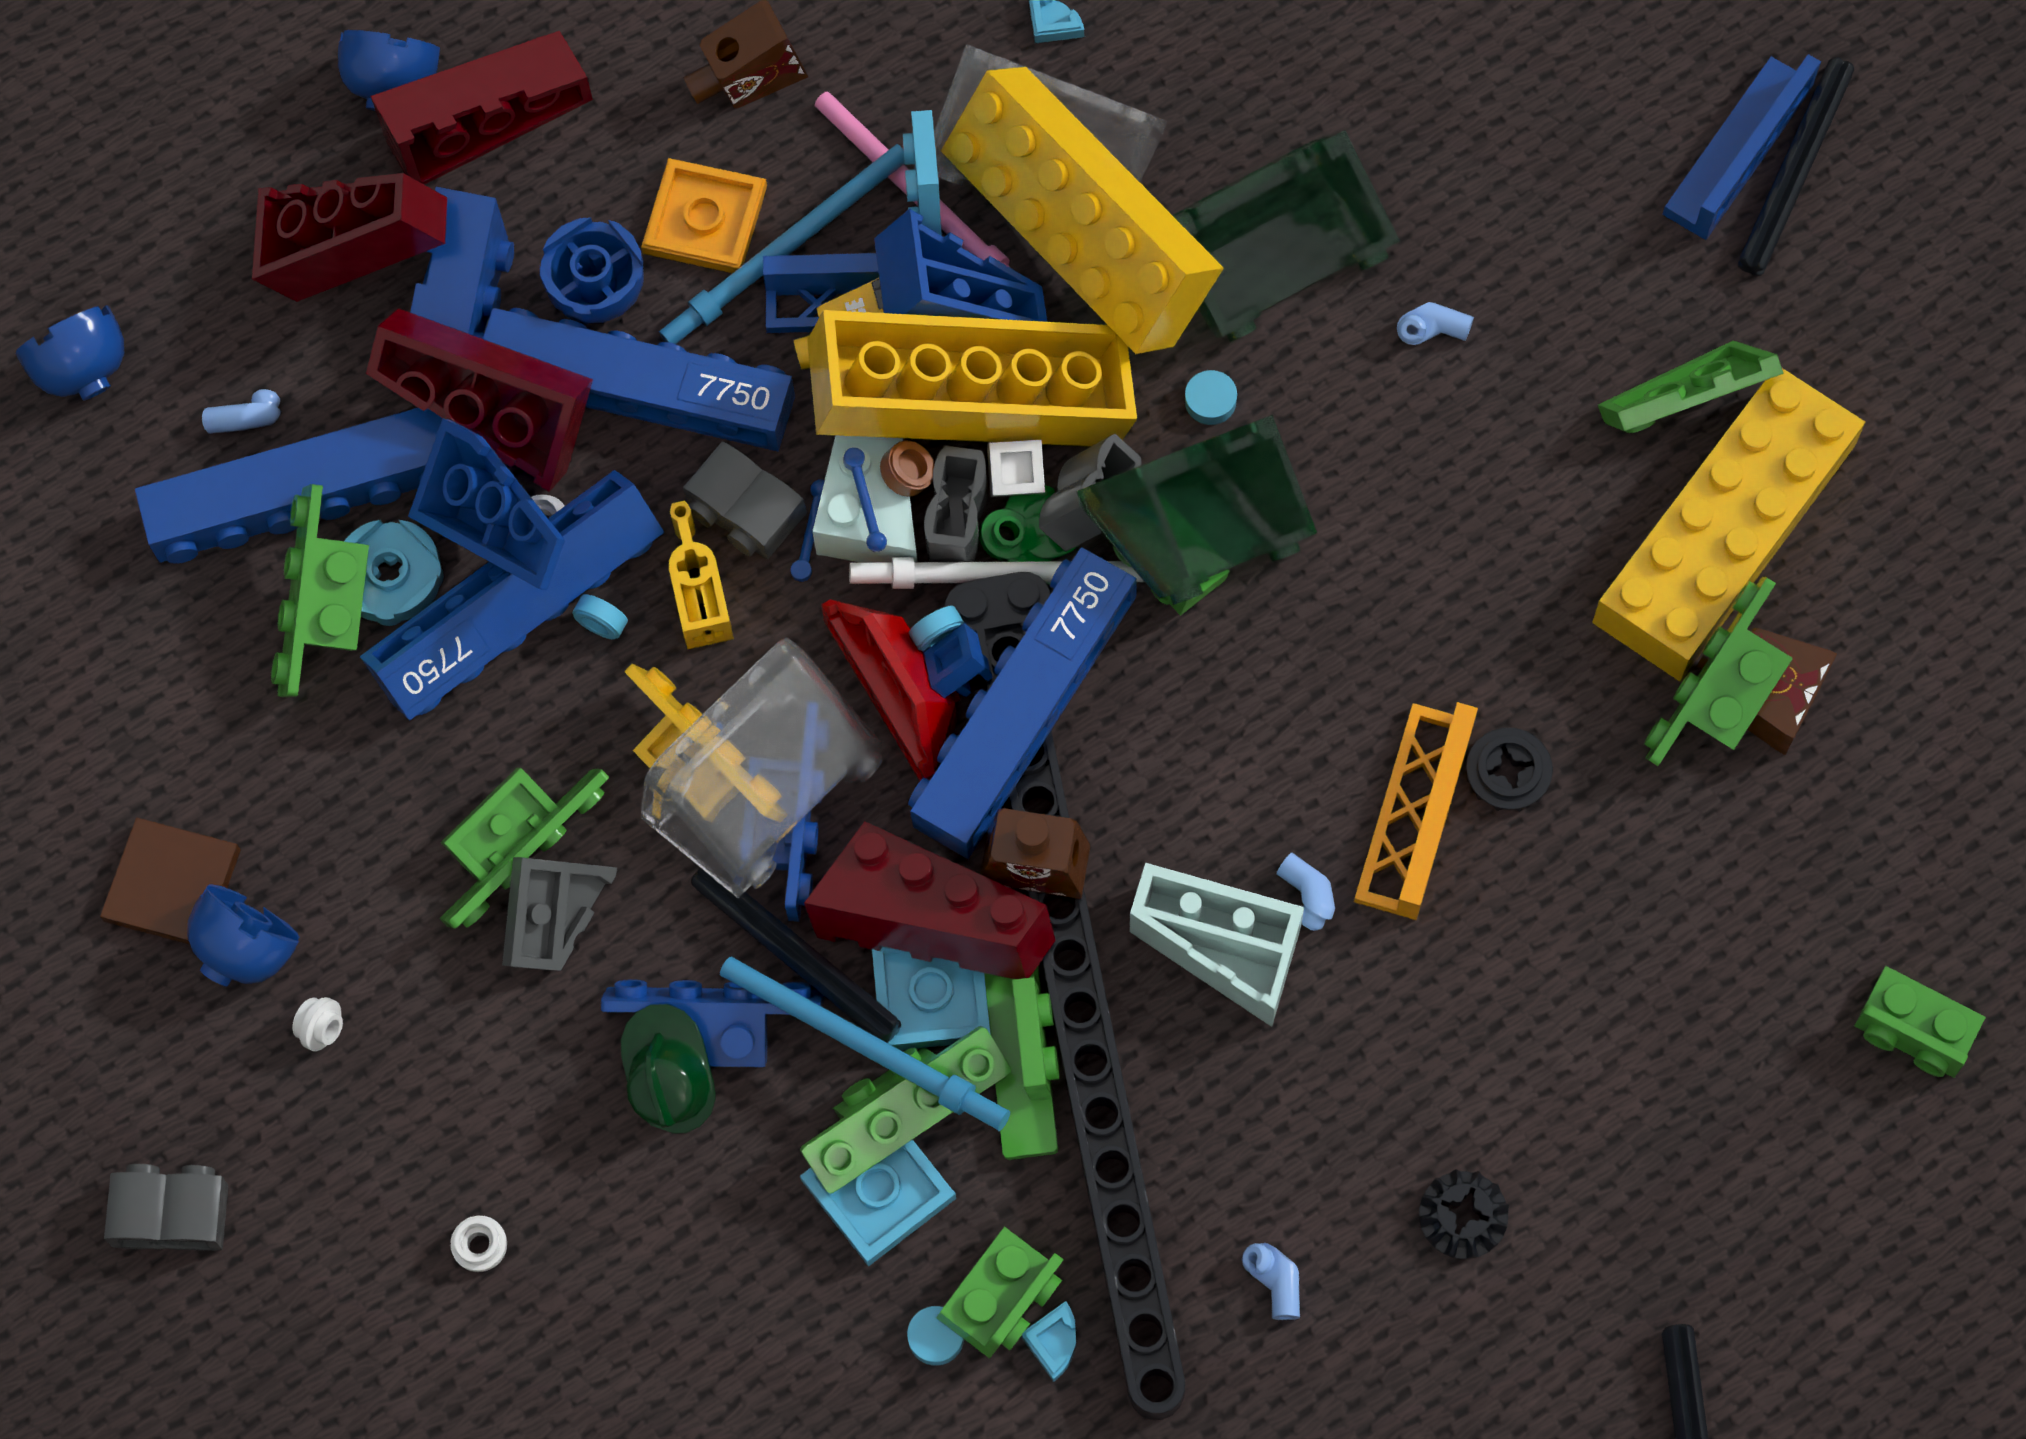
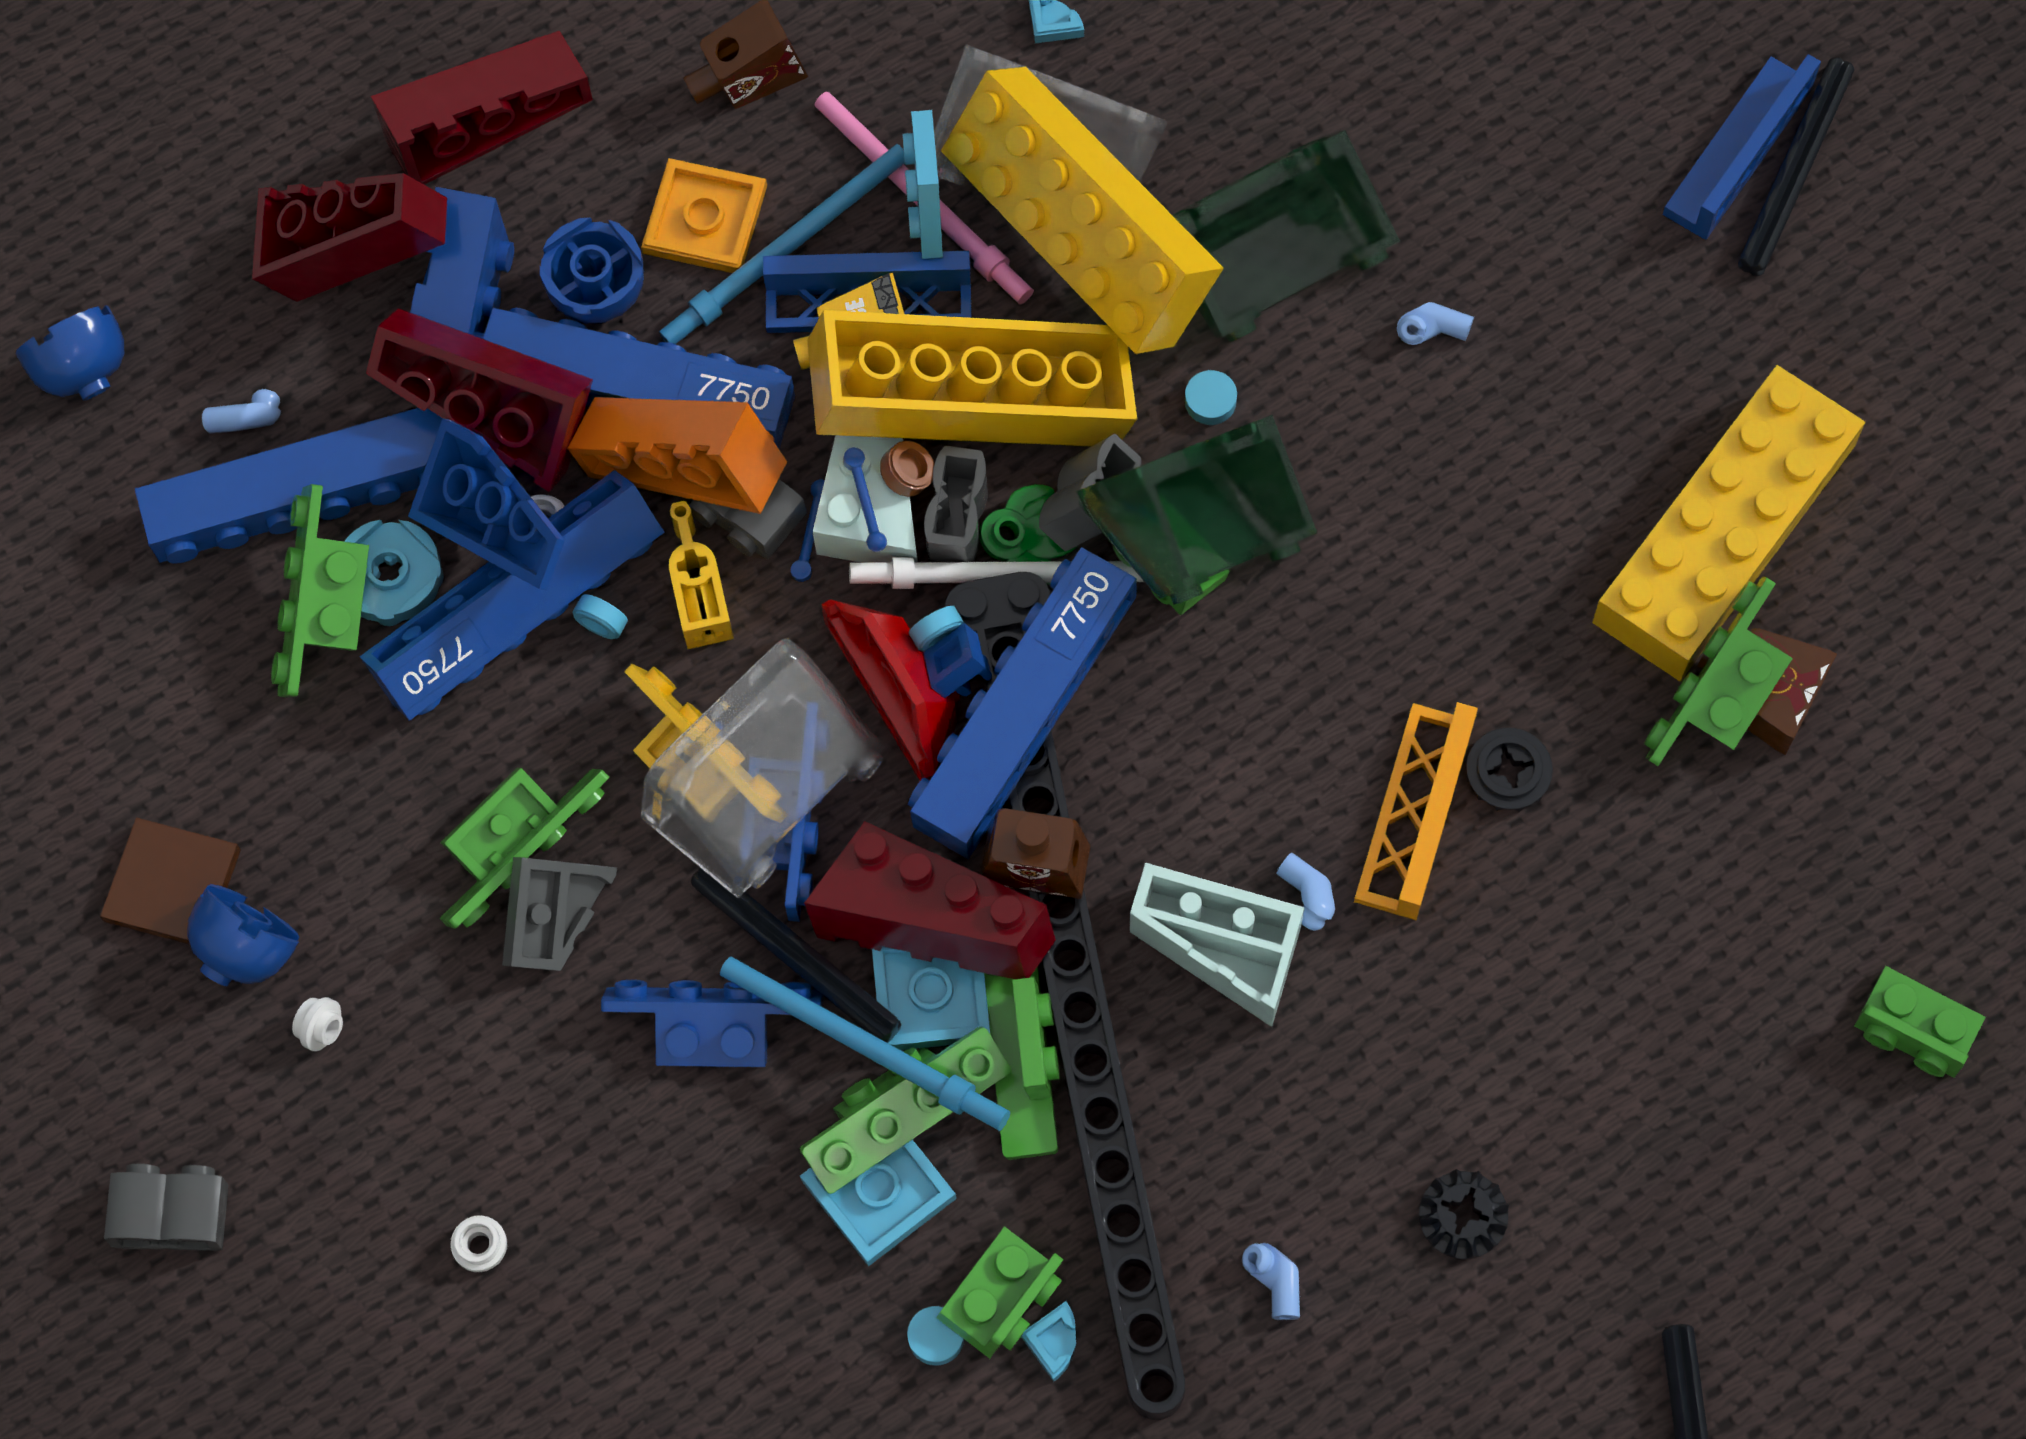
blue cylinder [338,30,440,111] -> none
dark green piece [621,1004,716,1133] -> none
blue wedge [874,209,1047,322] -> none
white tile [987,440,1045,497] -> none
bright green wing [1598,340,1784,433] -> none
none -> orange wedge [567,397,787,514]

